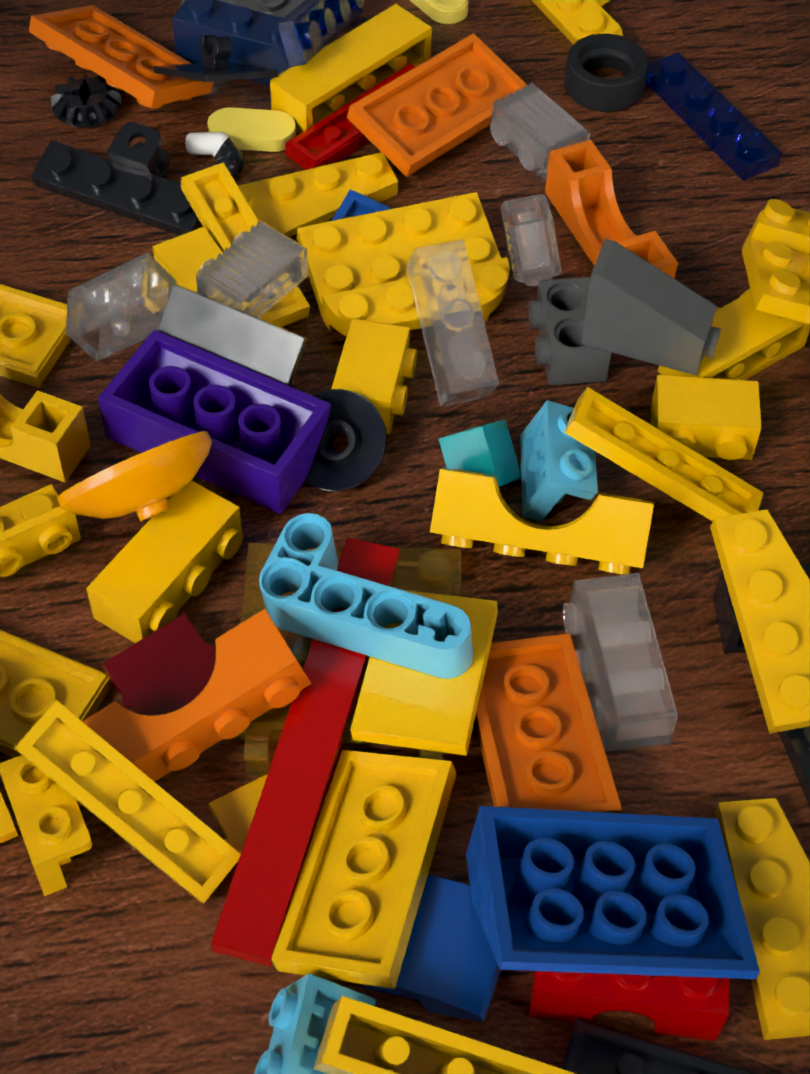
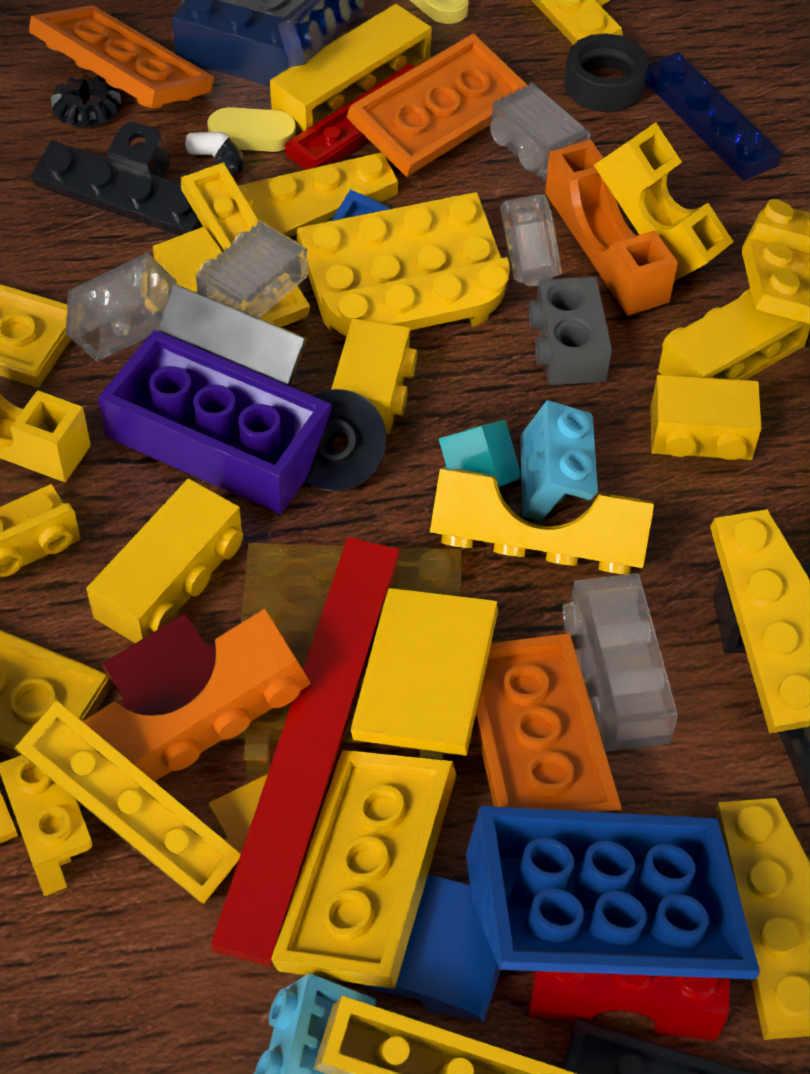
light orange dish [57,431,212,522] -> none
black piece [154,35,278,82] -> none
medium azure beam [259,513,473,679] -> none
clear brick [406,239,499,407] -> none
yellow plate [564,387,763,521] -> none
dark grey slope [581,239,721,376] -> none
none -> yellow arch [594,122,734,281]

